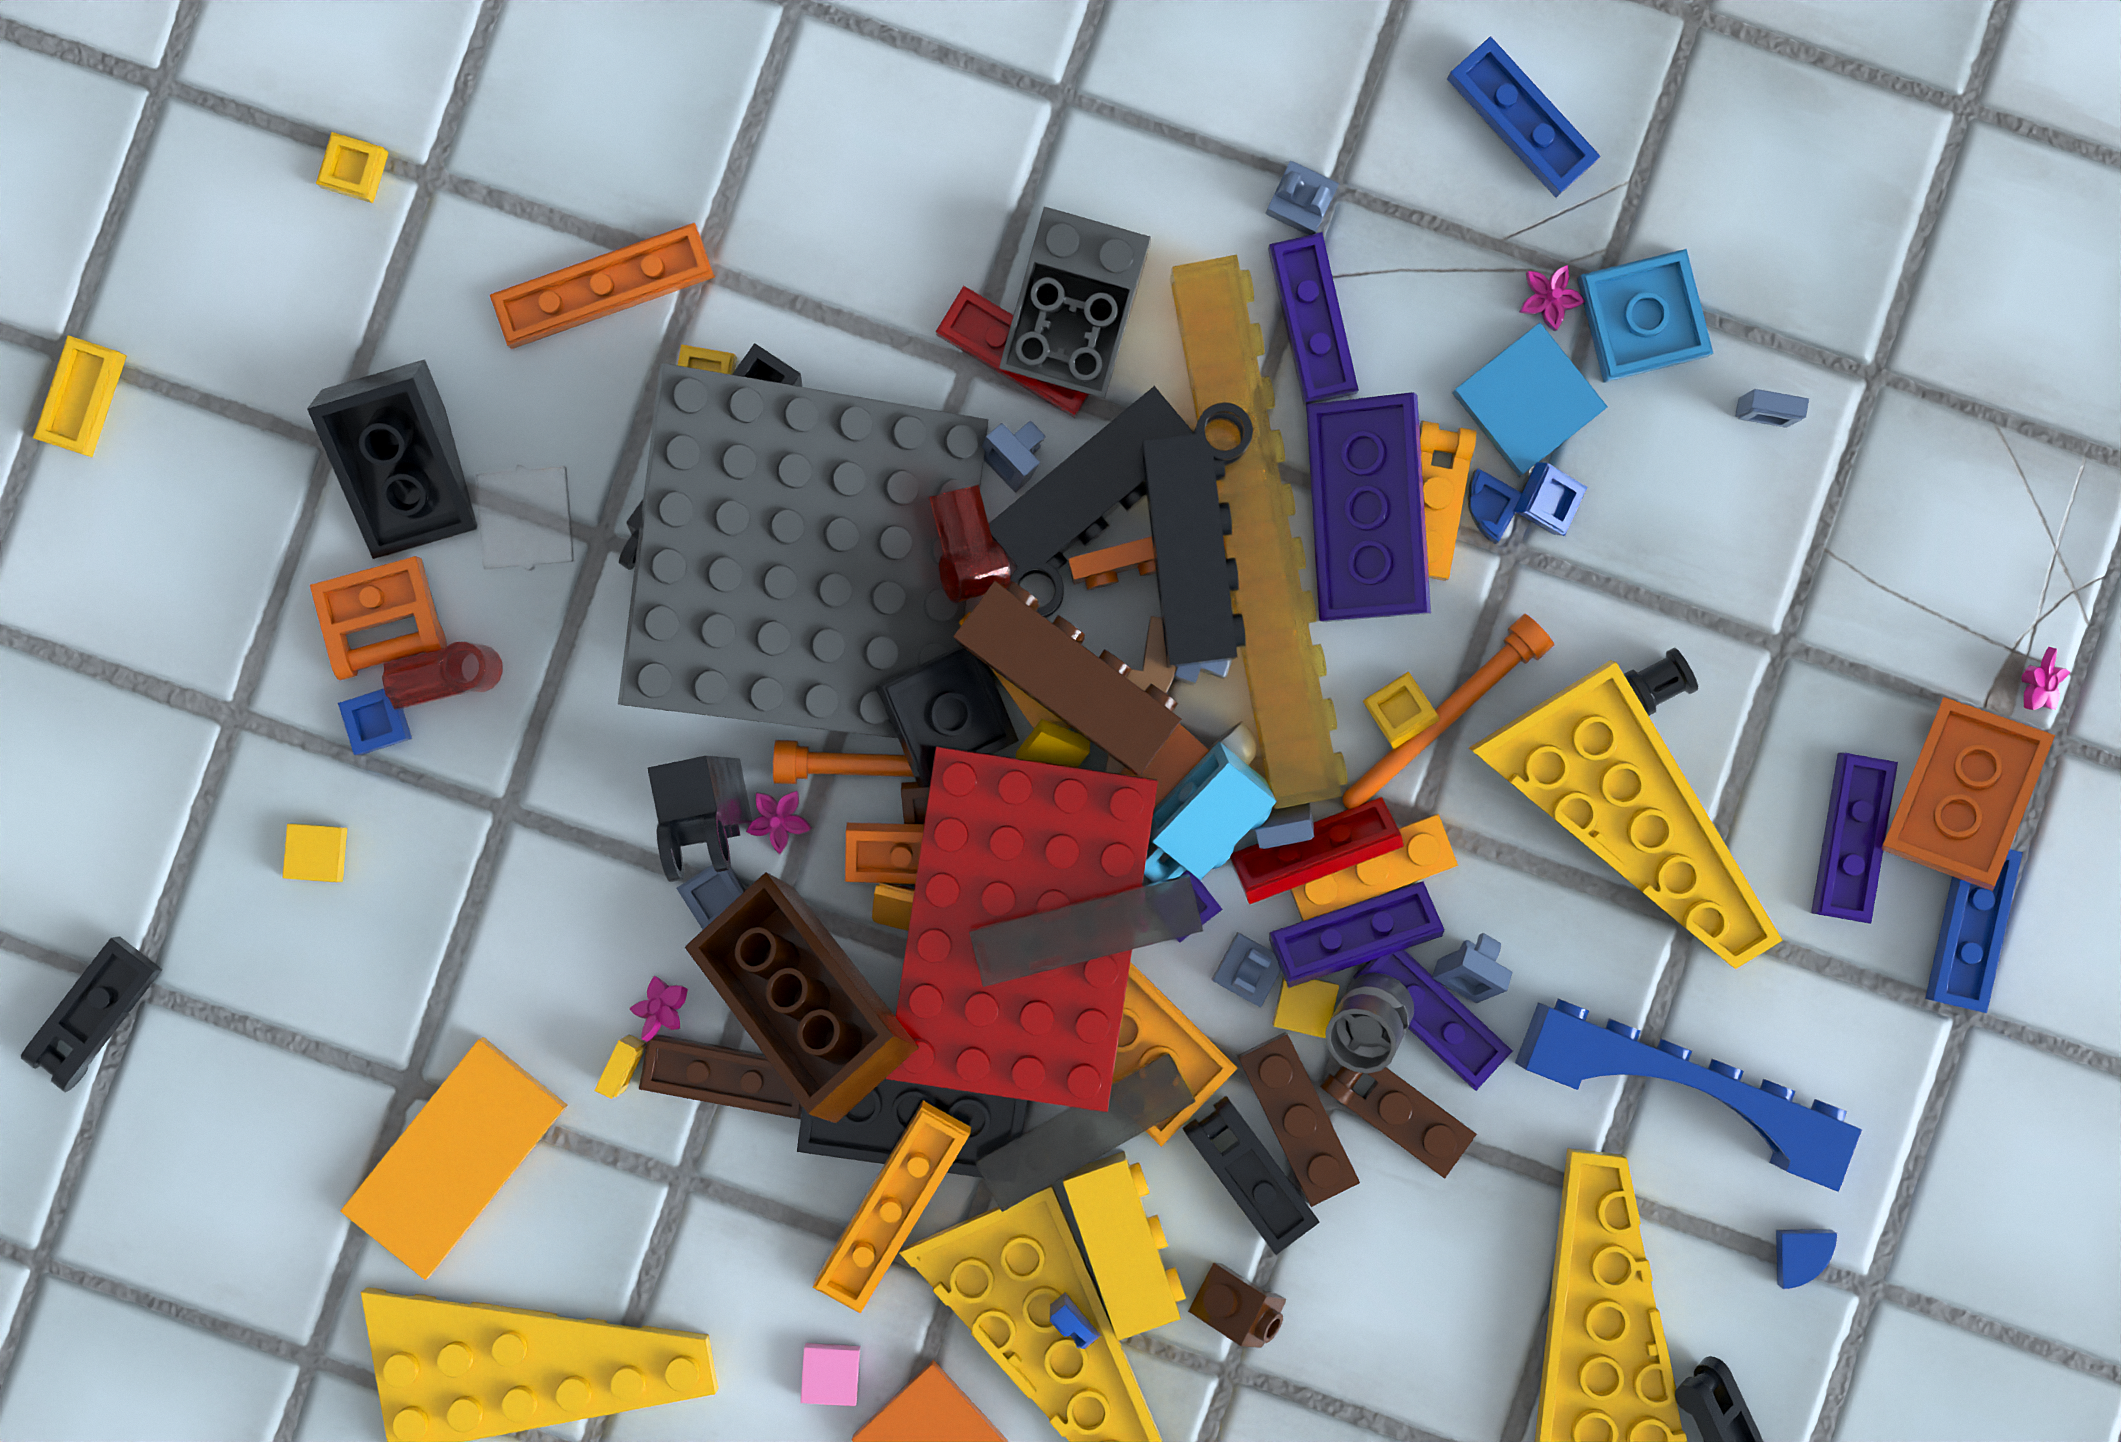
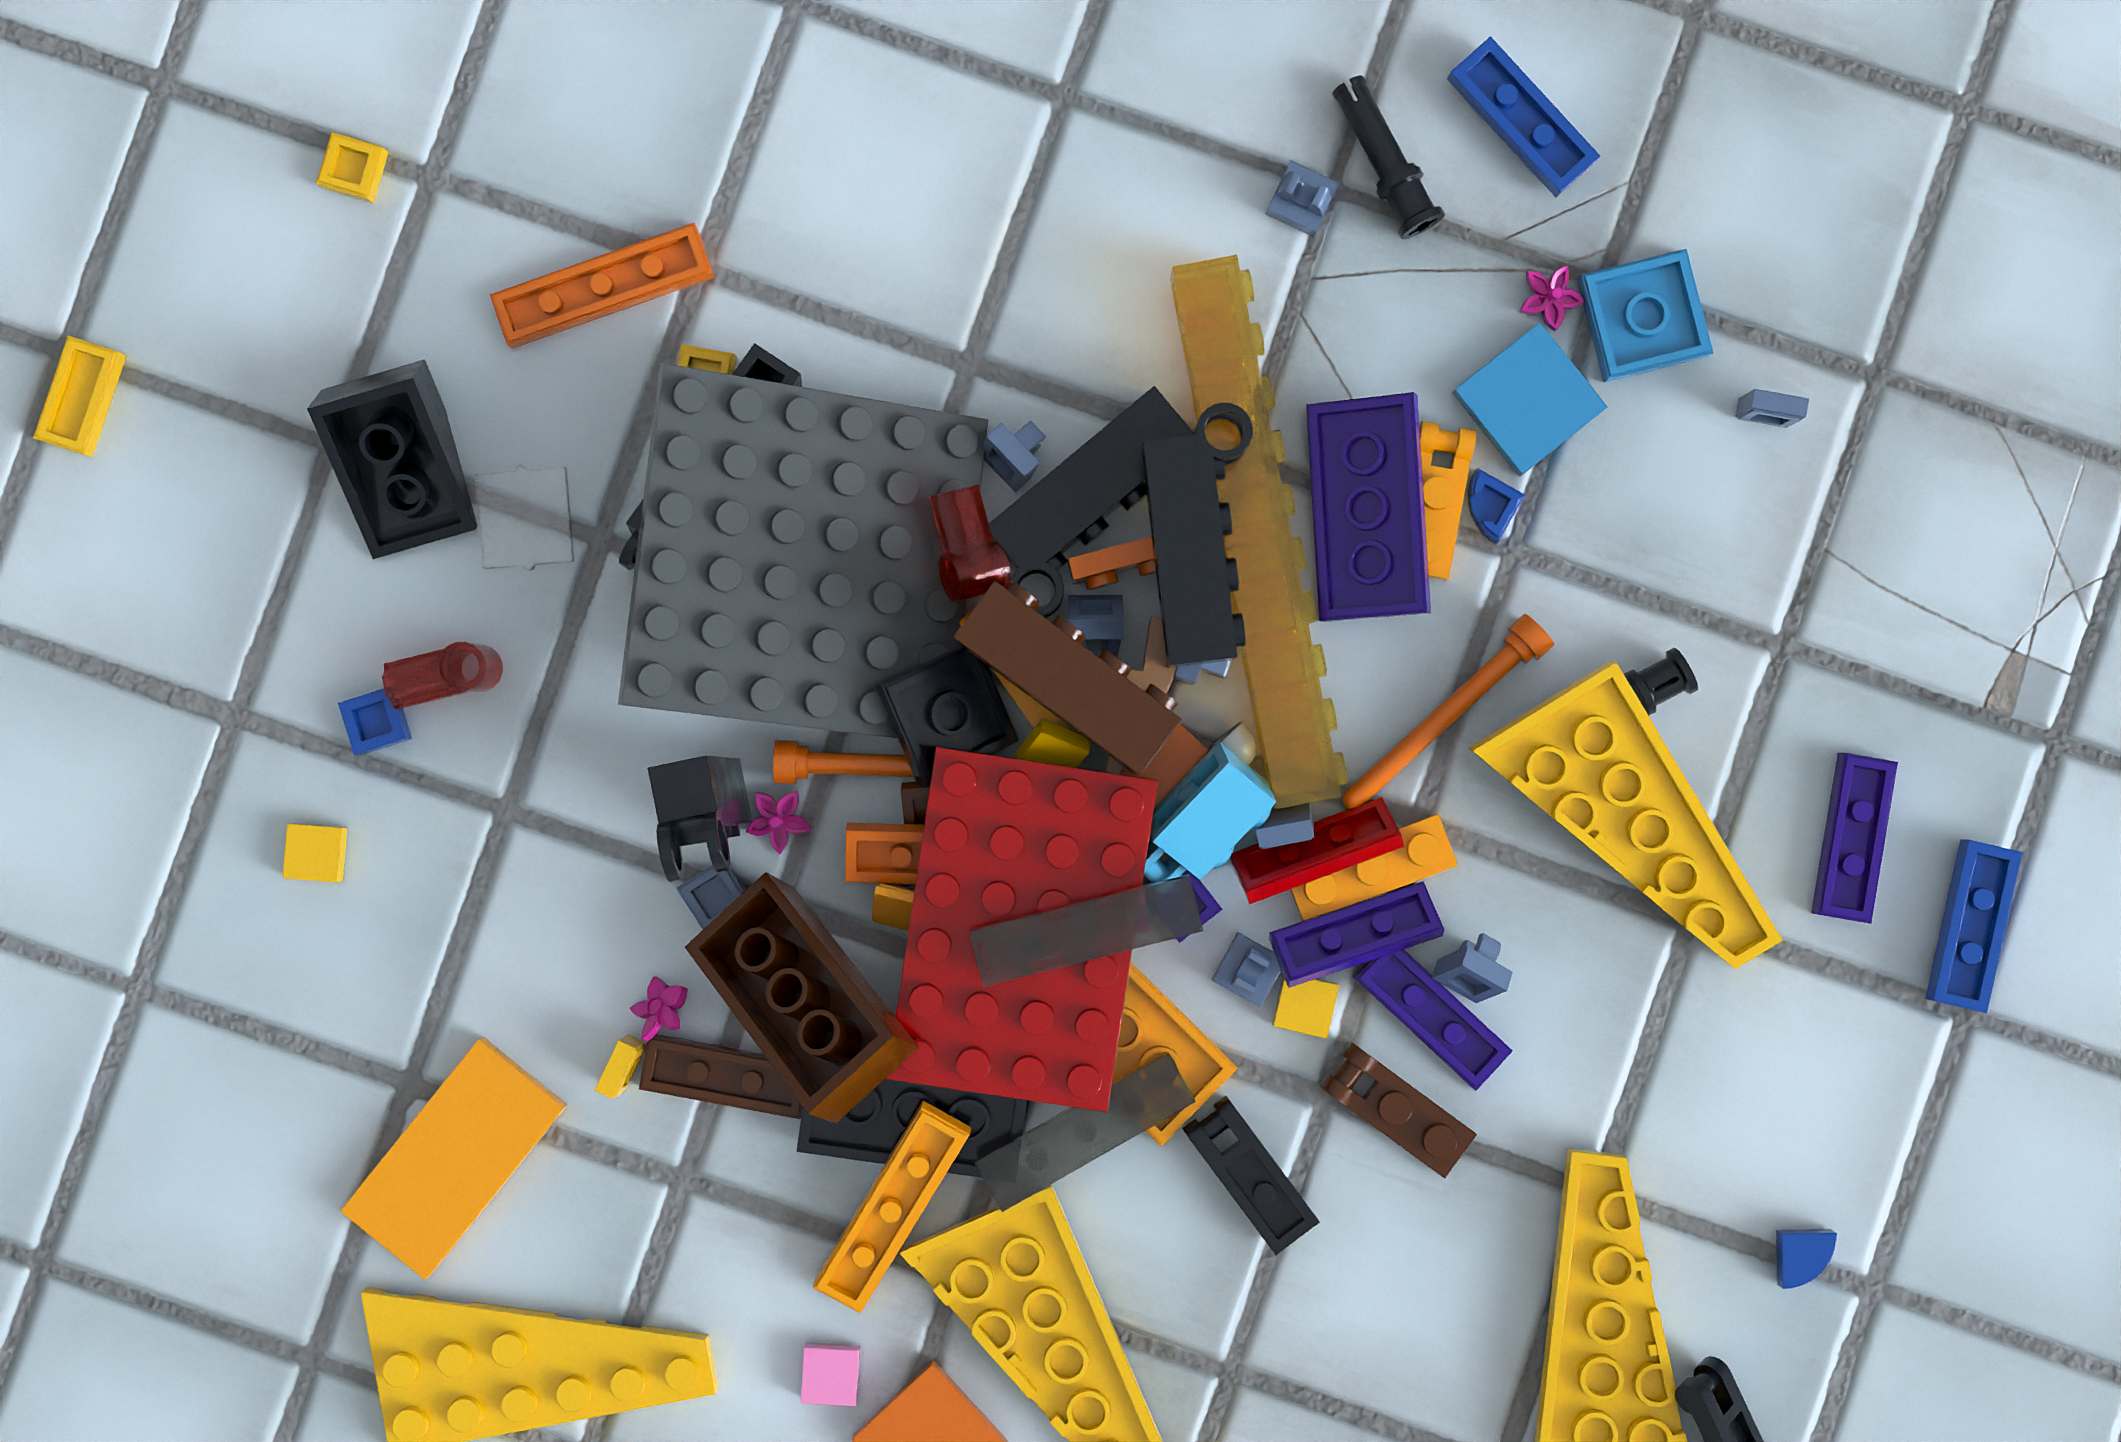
black plate [21,936,163,1092] -> none
orange plate [310,556,447,681] -> none
red tile [935,285,1089,418] -> none
dark grey slope [999,206,1151,399] -> none
blue tile [1050,1293,1101,1349] -> none
yellow brick [1063,1151,1186,1341] -> none
reddish brown bracket [1188,1263,1286,1348] -> none
reddish brown plate [1237,1032,1360,1207] -> none
dark purple tile [1268,232,1359,405] -> none
flat silver wheel [1326,972,1414,1074] -> none
yellow tile [1363,671,1440,749] -> none
tile [1514,462,1587,536] -> none
blue arch [1515,999,1862,1192] -> none
orange plate [1882,697,2055,891] -> none
dark pink plant [2021,647,2071,710] -> none
none -> sand blue tile [1068,595,1124,656]
none -> black pin [1332,75,1445,240]

